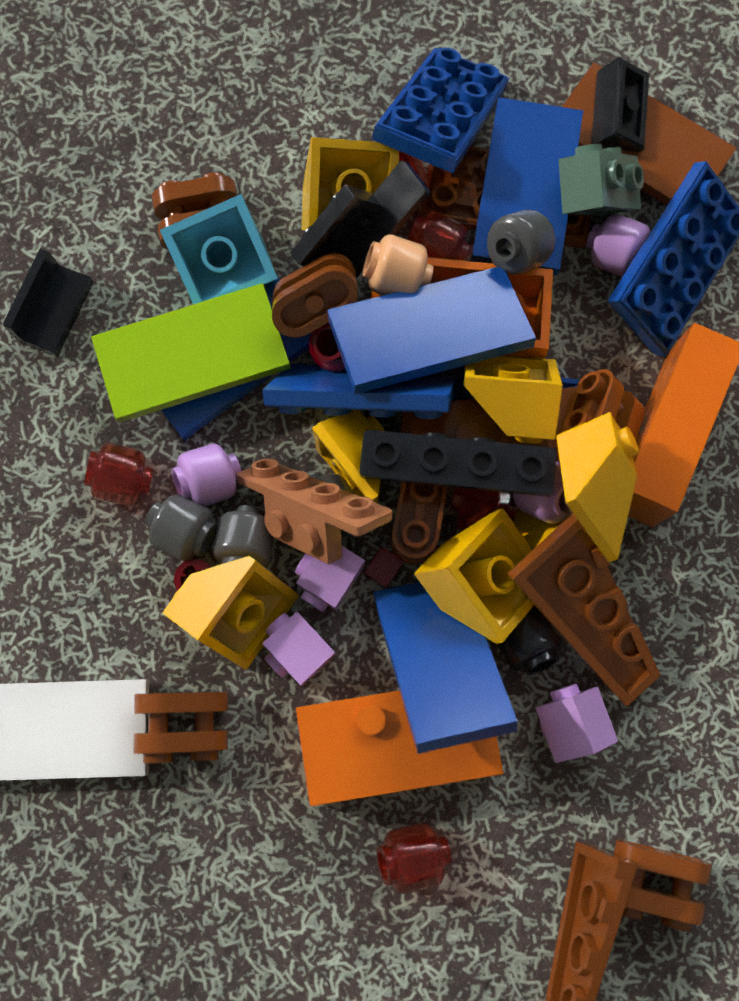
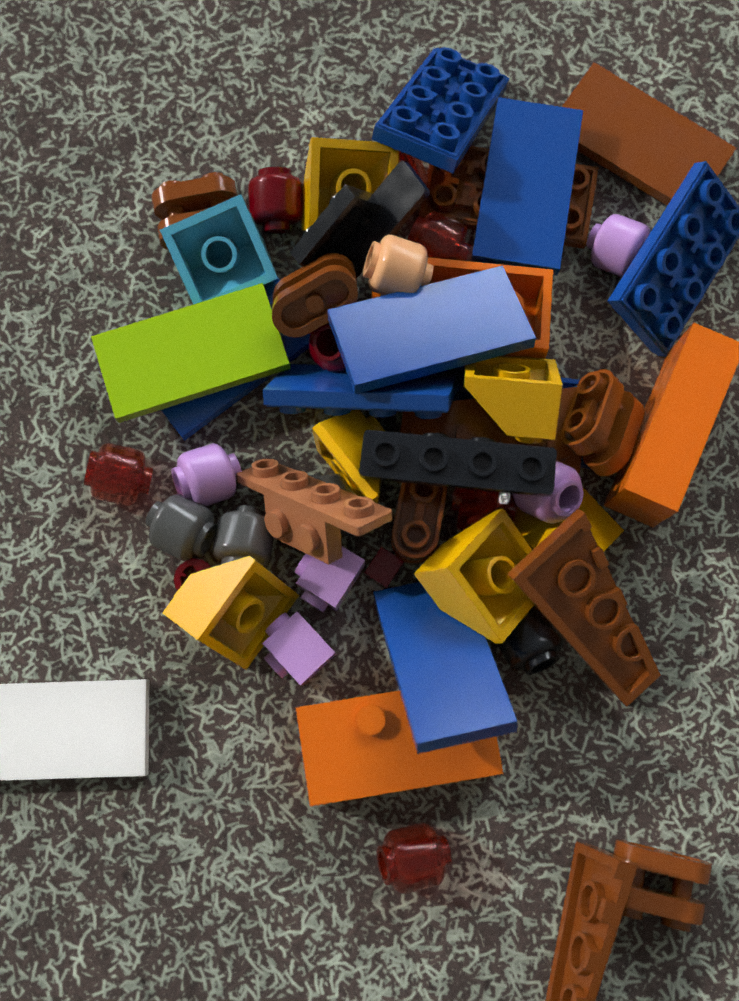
black panel [3,249,94,357] -> none
dark orange brick [133,692,228,763] -> none
dark grey head [487,209,556,275] -> none
lavender brick [536,684,618,763] -> none
yellow slope [556,412,639,562] -> none
sand green brick [558,144,644,216] -> none
black slope [591,57,649,152] -> none
none -> dark red head [248,167,303,234]

